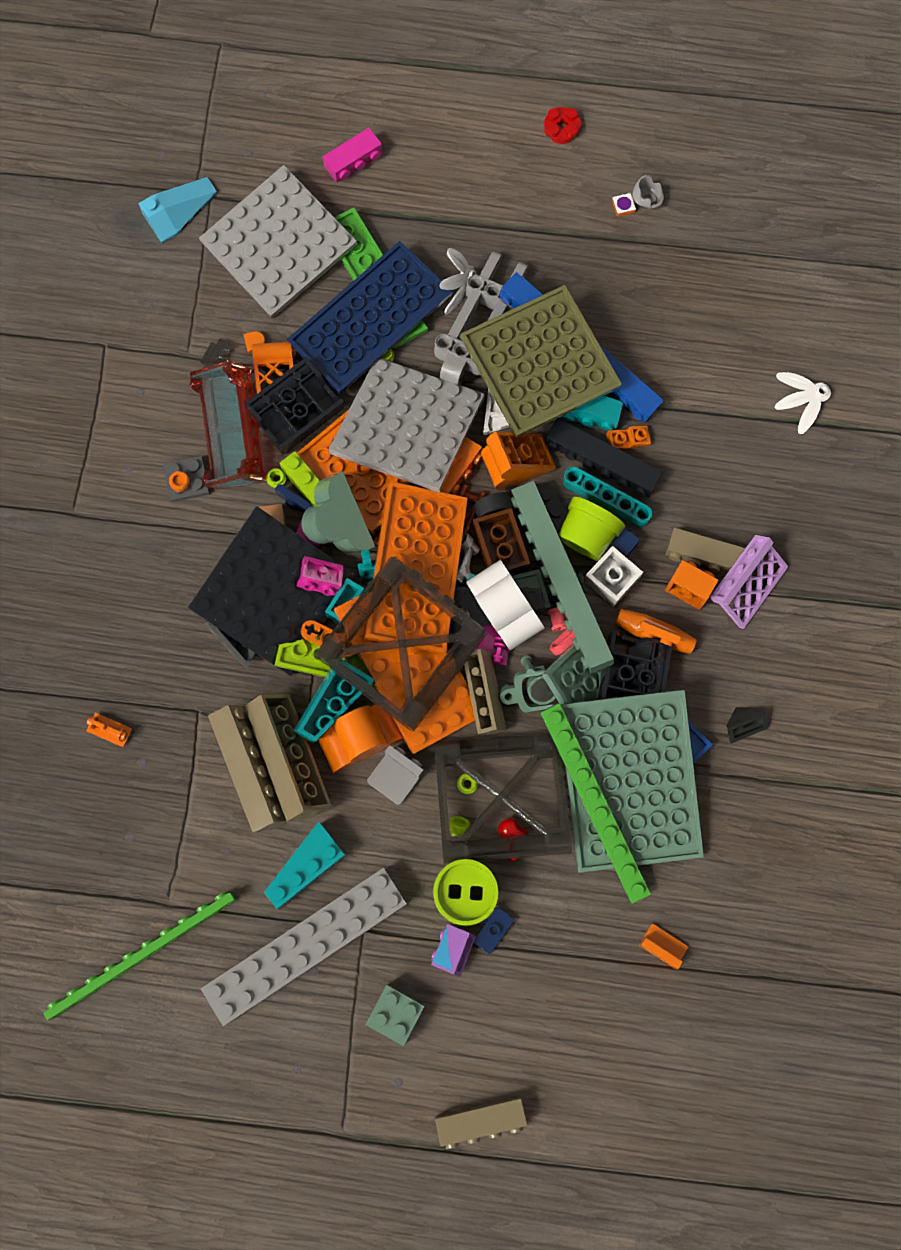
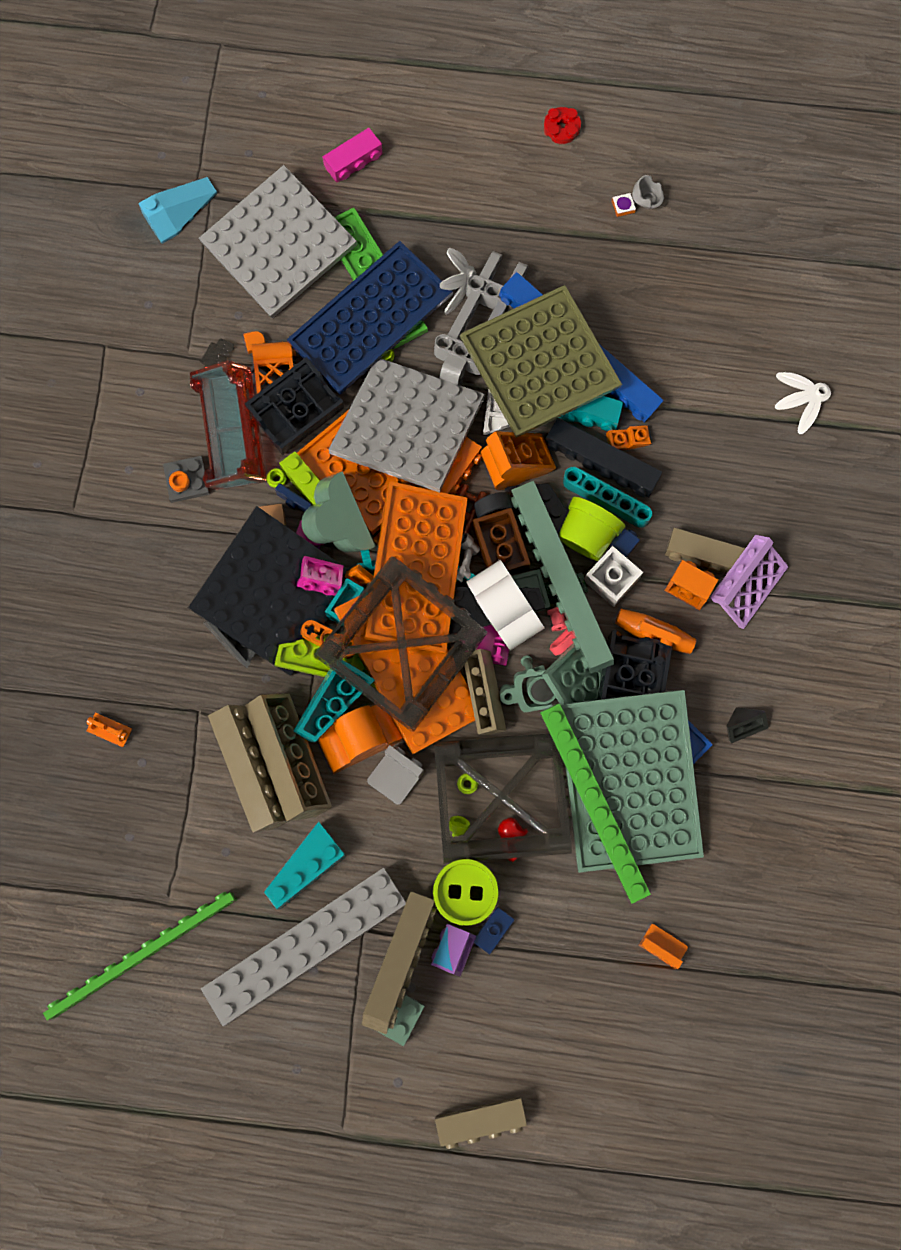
none -> orange tile [344,564,374,587]
none -> dark tan brick [362,891,437,1034]

